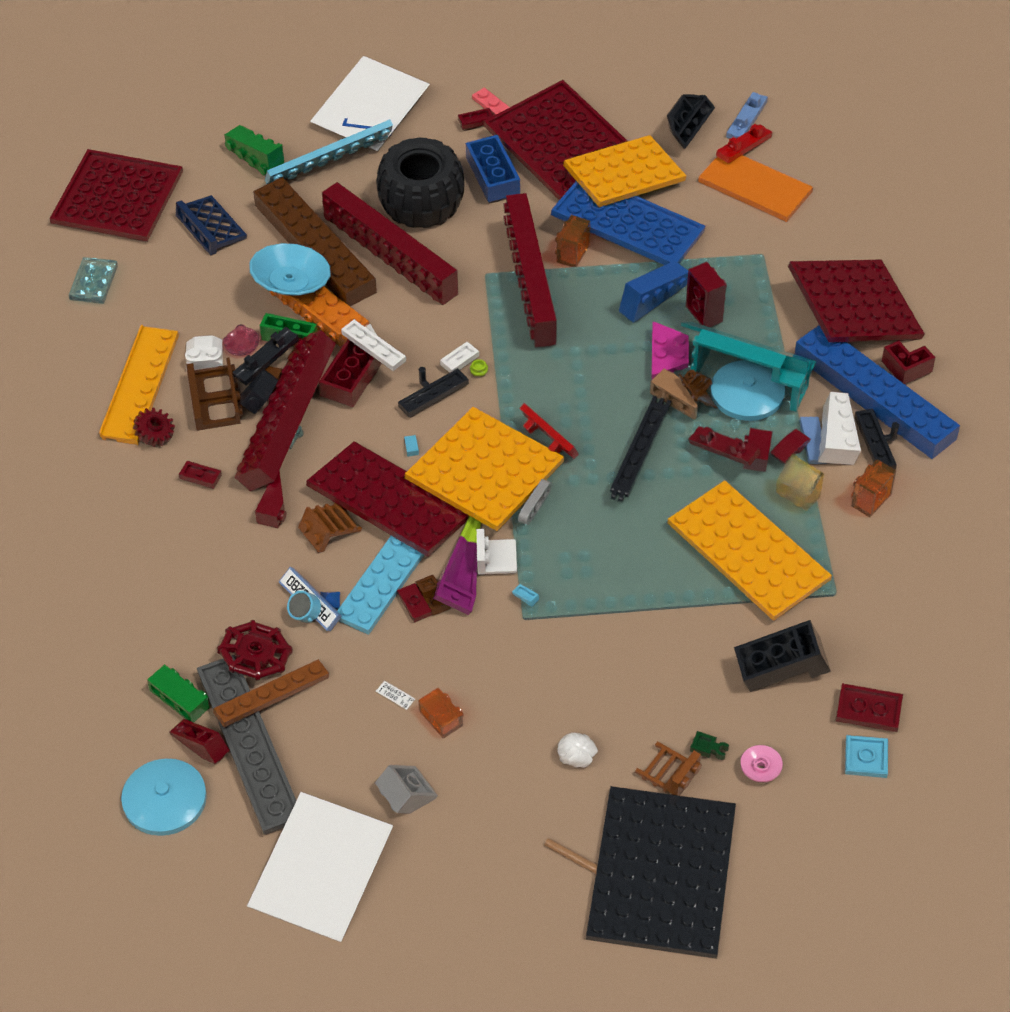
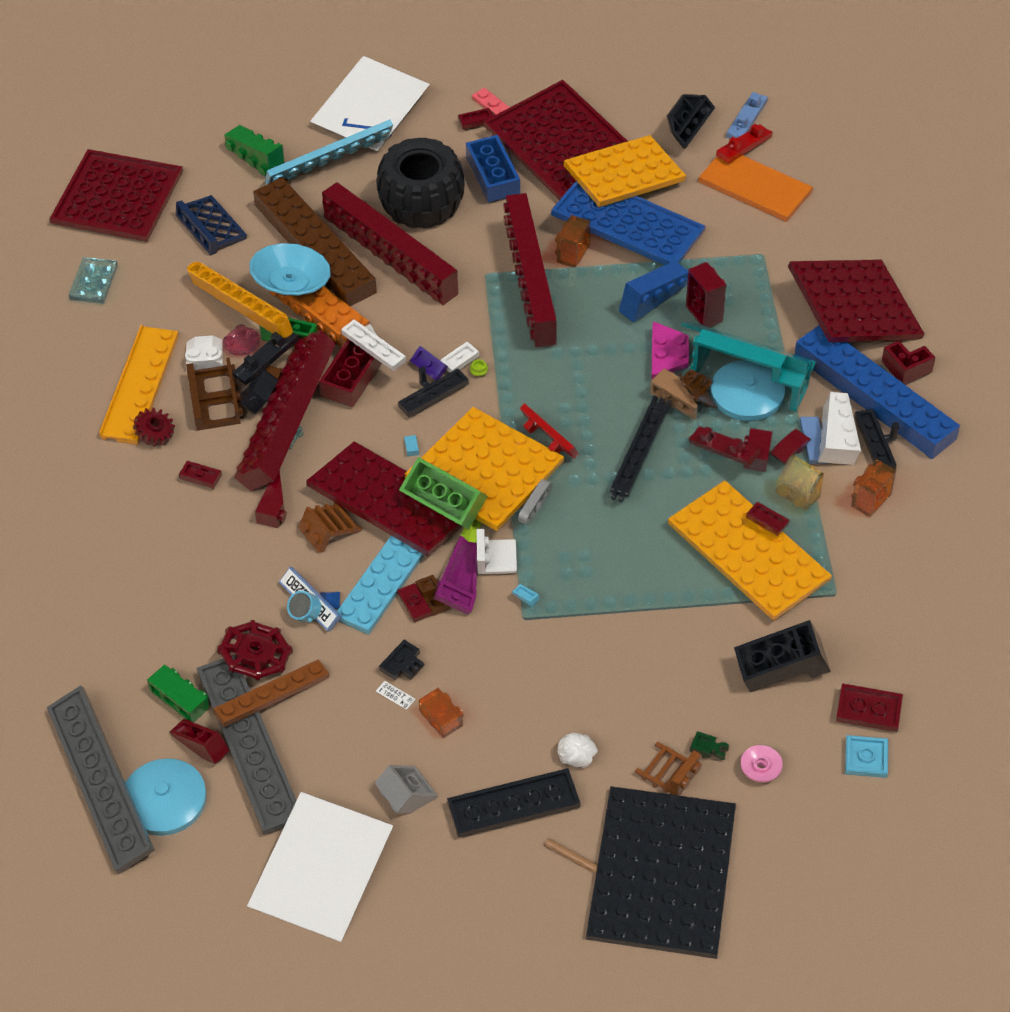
none -> dark grey plate [47,685,155,873]
none -> light orange beam [187,262,293,338]
none -> black hinge [379,639,425,680]
none -> bright green brick [399,457,488,530]
none -> dark purple plate [410,346,448,380]
none -> black plate [447,768,581,838]
none -> dark red plate [746,502,790,536]

